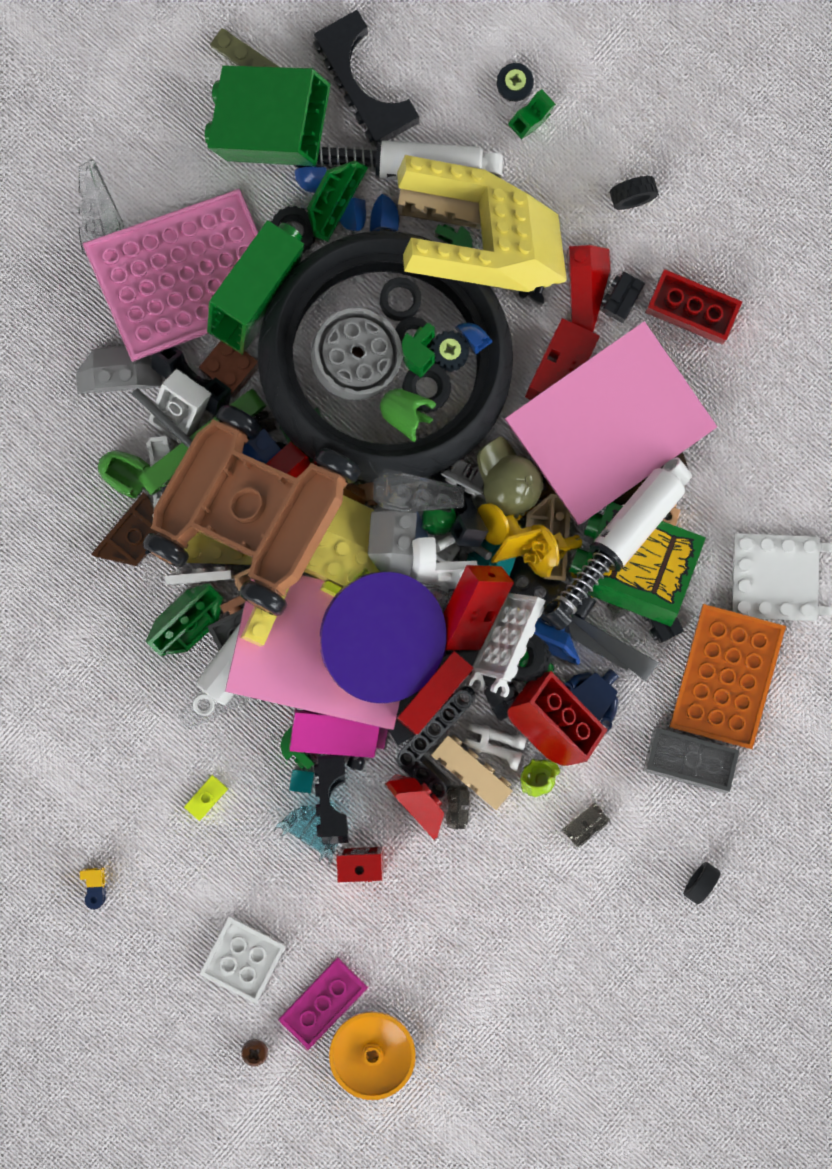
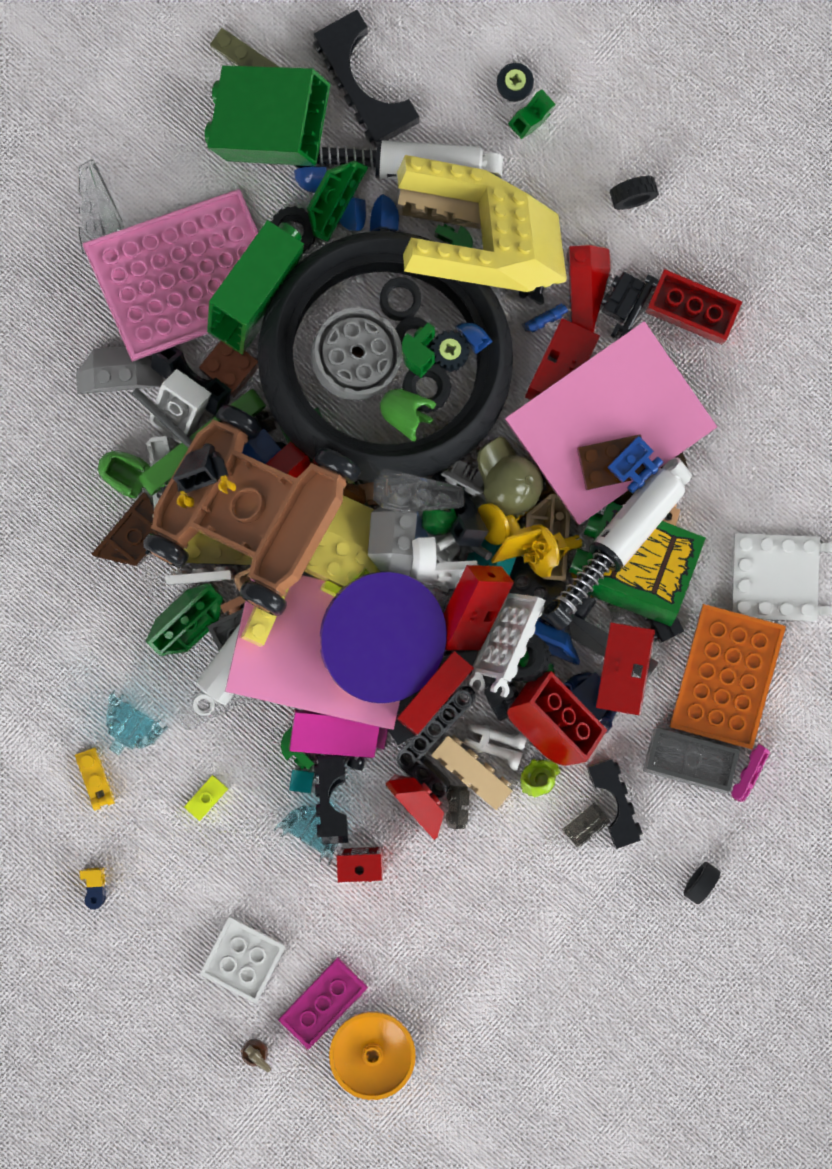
none -> yellow plate [75,747,115,811]
none -> clear light blue torso [106,690,168,755]
none -> black torso [173,443,236,508]
none -> dark tan piece [244,1045,271,1073]
none -> blue plate [522,303,568,333]
none -> reddish brown plate [577,434,645,490]
none -> black arch [586,758,642,849]
none -> red brick [596,622,655,716]
none -> blue plate [607,436,663,493]
none -> black hinge [611,274,659,338]
none -> dark pink hinge [731,744,770,802]

